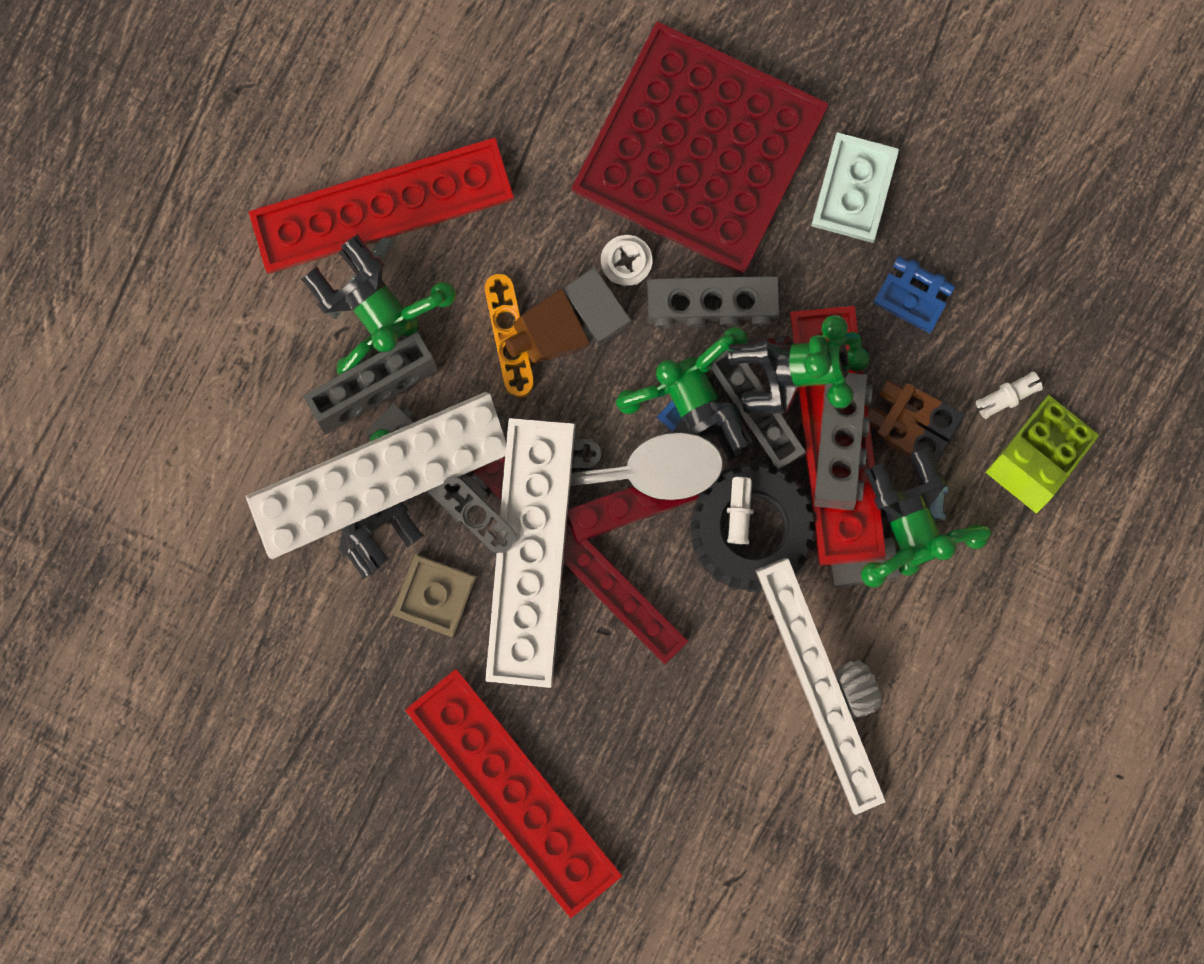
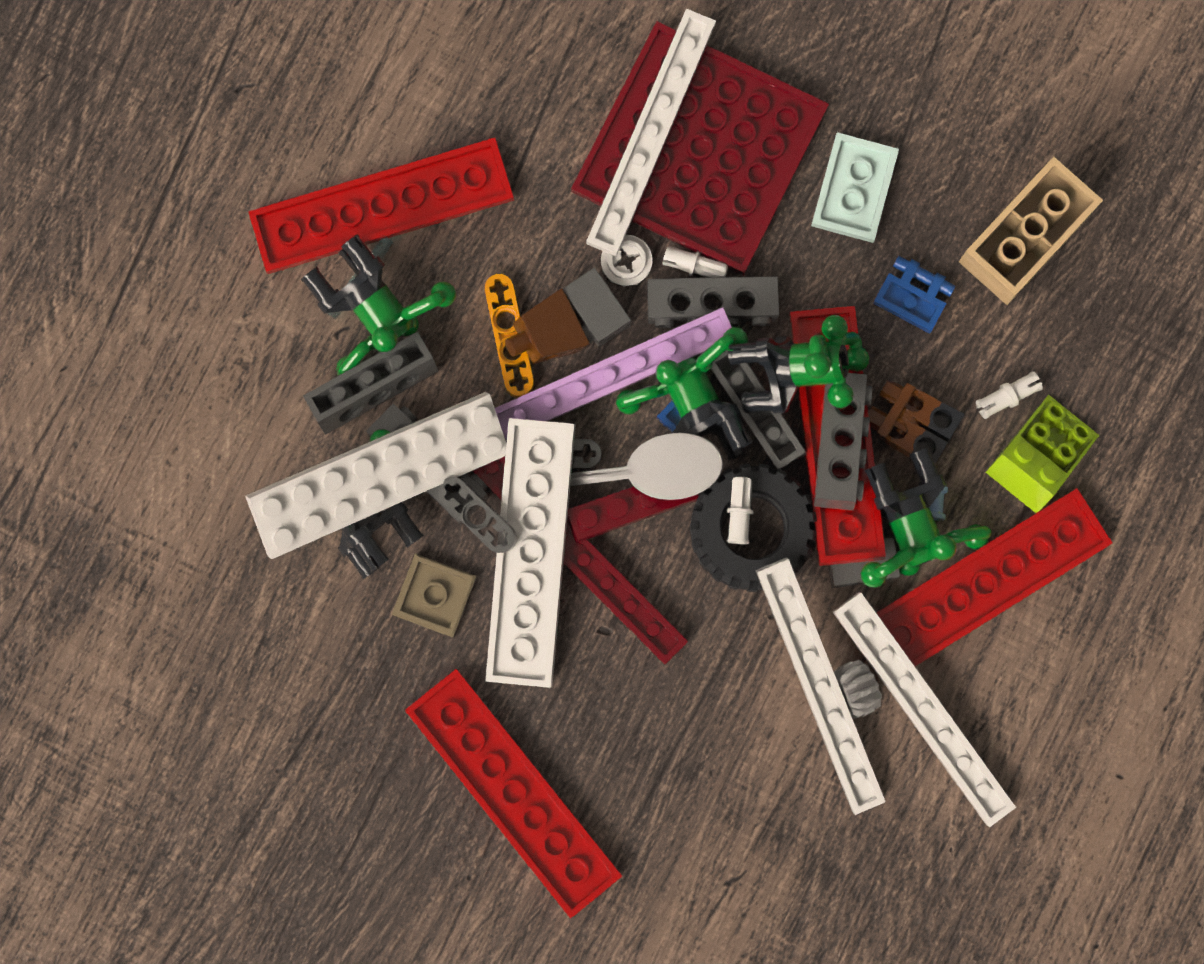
none -> lavender plate [495,308,732,440]
none -> white plate [586,9,716,256]
none -> white axle [663,245,728,278]
none -> white plate [832,592,1016,827]
none -> red plate [876,488,1113,666]
none -> tan brick [959,157,1103,305]

